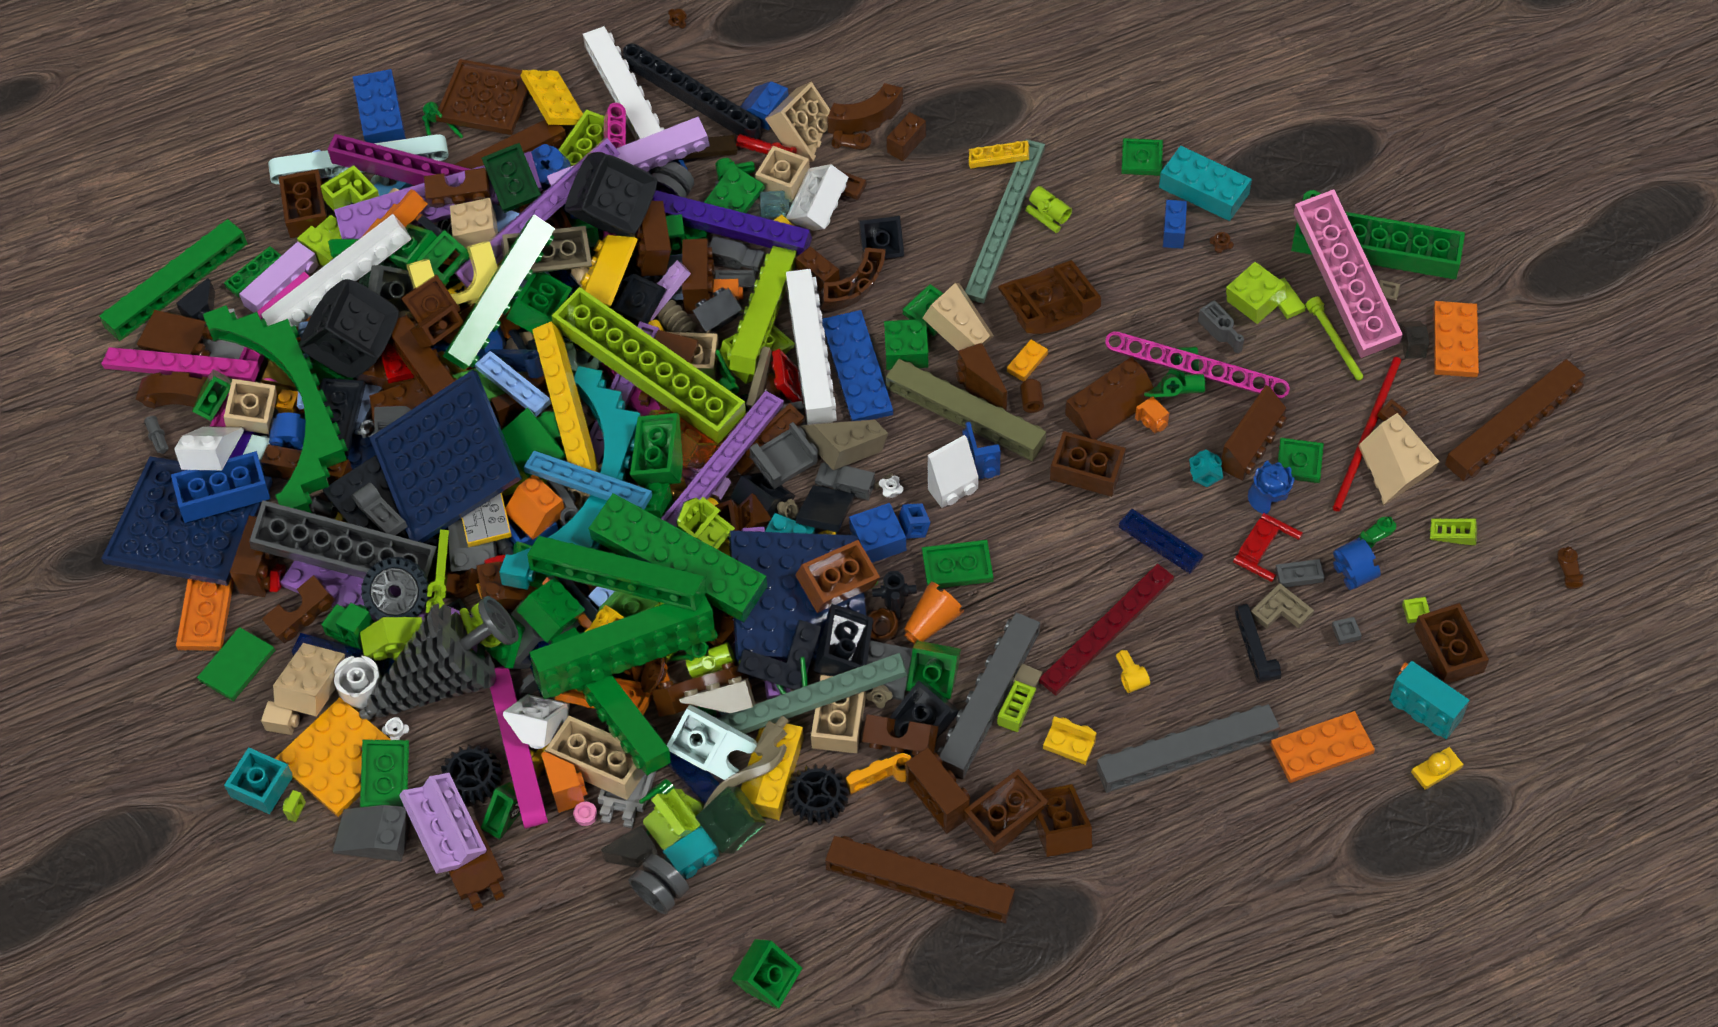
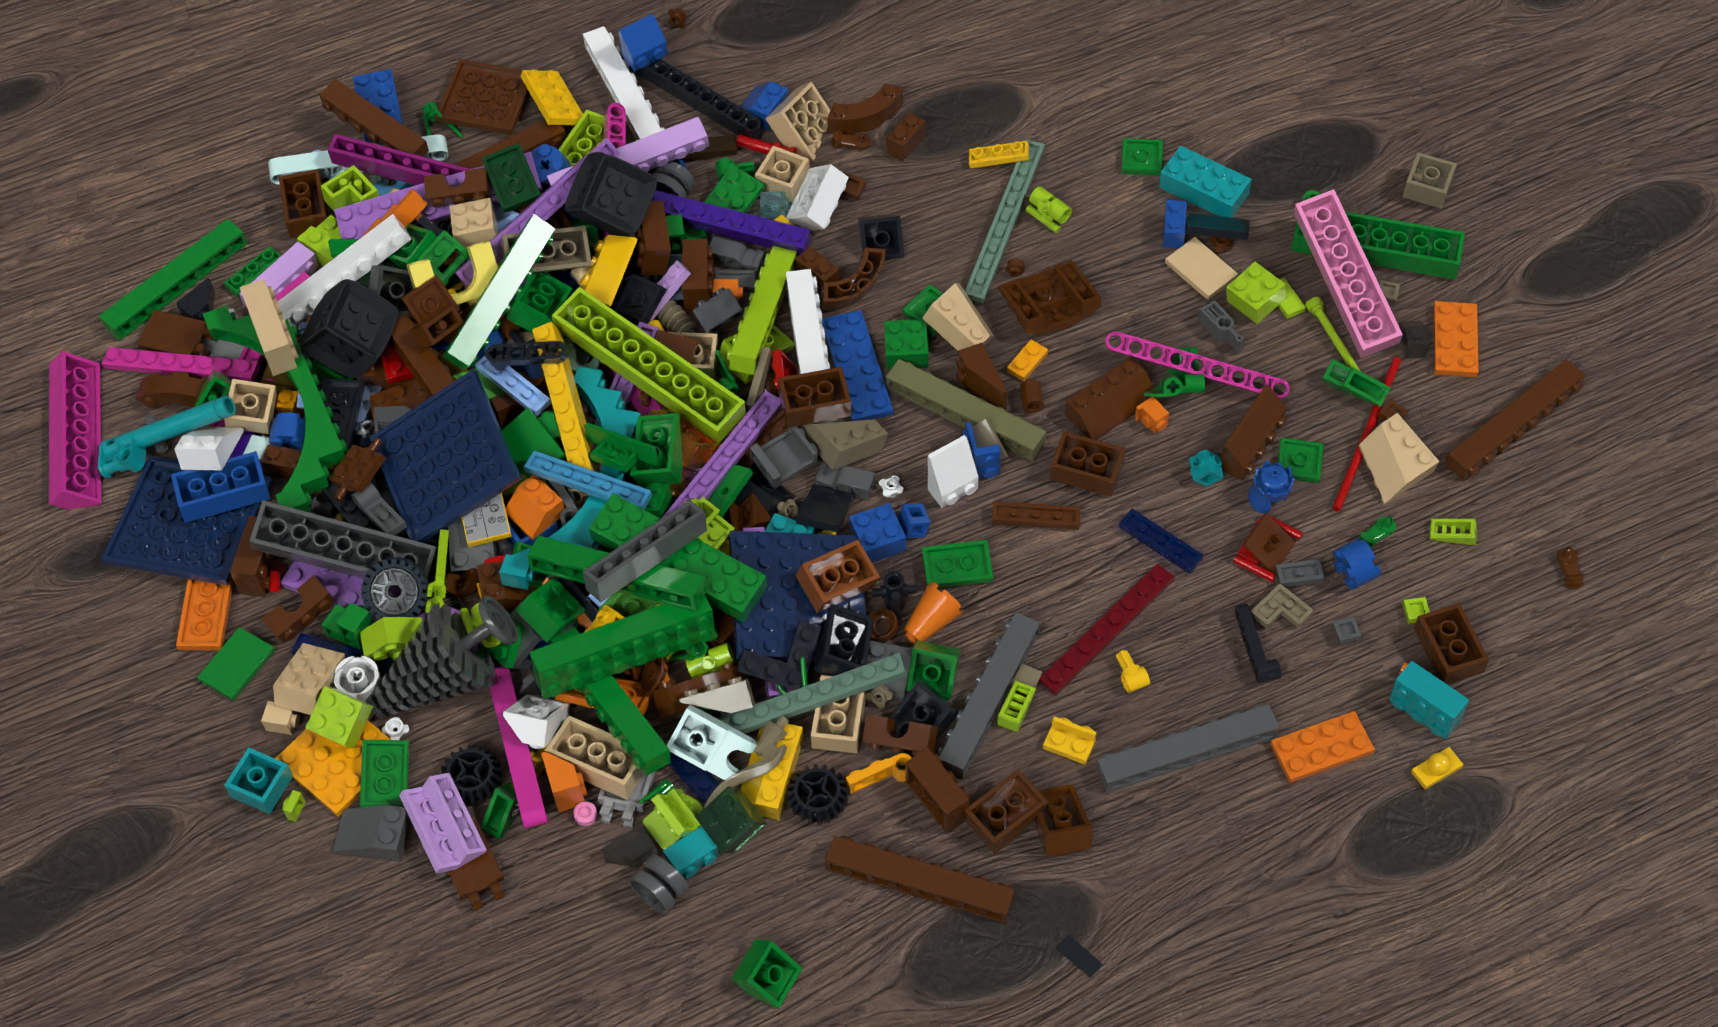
none -> dark pink slope [49,351,101,510]
none -> teal piece [98,395,236,479]
none -> tan brick [240,279,299,376]
none -> lime brick [306,686,374,748]
none -> reddish brown brick [319,79,429,157]
none -> reddish brown plate [329,437,386,502]
none -> black beam [485,341,569,371]
none -> dark grey brick [583,500,707,602]
none -> green bracket [584,422,659,473]
none -> blue slope [619,14,668,71]
none -> green tile [708,464,753,518]
none -> reddish brown brick [778,367,851,428]
none -> dark tan tile [972,418,1008,460]
none -> reddish brown plate [992,501,1081,530]
none -> reddish brown plate [1005,259,1025,277]
none -> black sticker [1057,935,1102,977]
none -> tan tile [1165,237,1238,300]
none -> black tile [1186,213,1249,240]
none -> reddish brown piece [1243,513,1296,574]
none -> green slope [1321,359,1391,407]
none -> dark tan brick [1403,152,1457,209]

